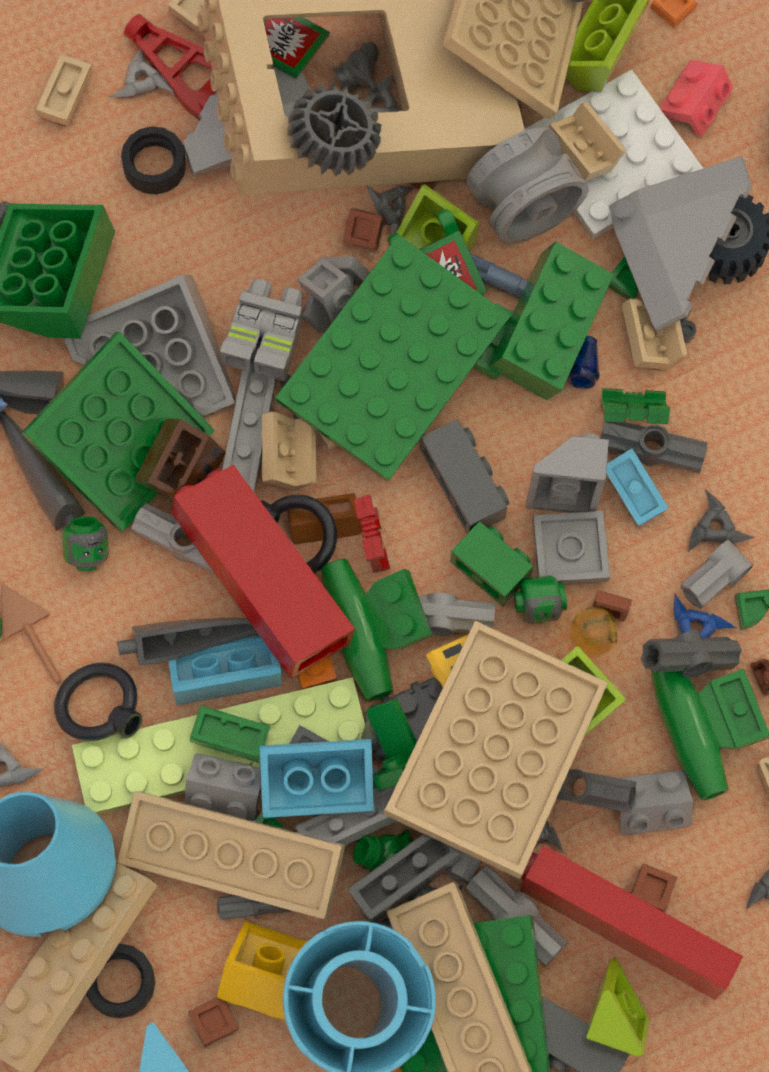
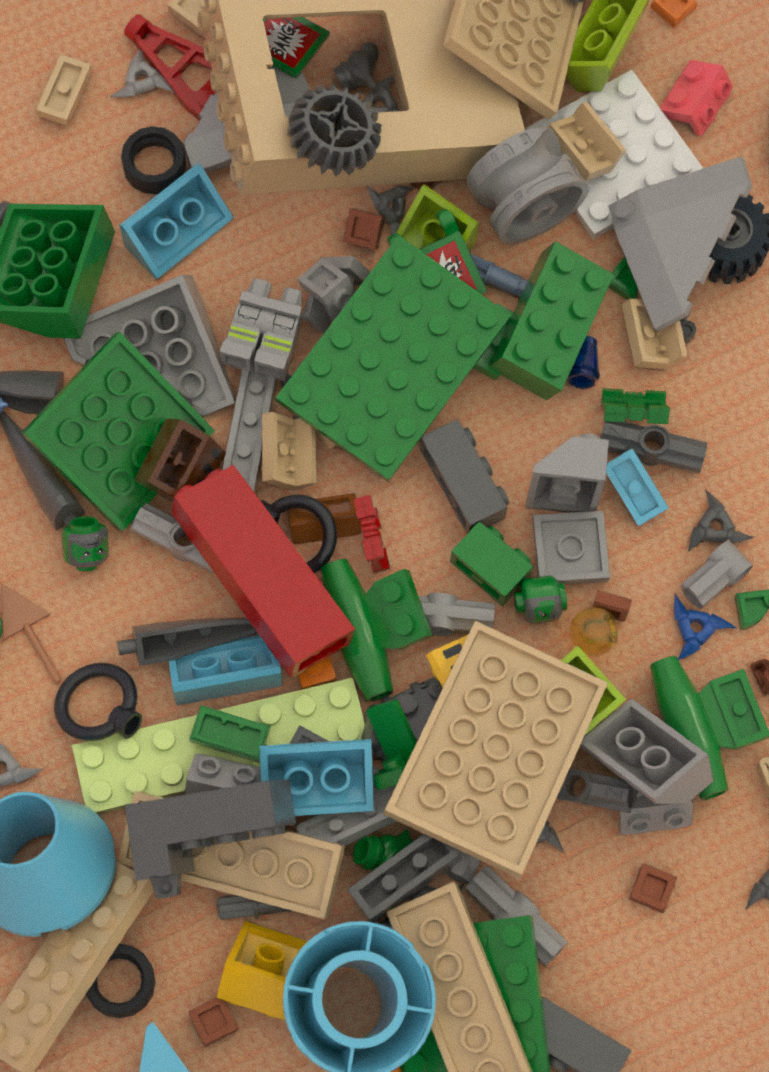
red brick [520,845,743,1000] -> none
lime slope [586,957,650,1056] -> none
dark grey piece [641,631,742,678] -> none
none -> medium azure slope [120,163,234,279]
none -> dark grey hinge [125,780,296,898]
none -> light grey slope [580,698,713,804]

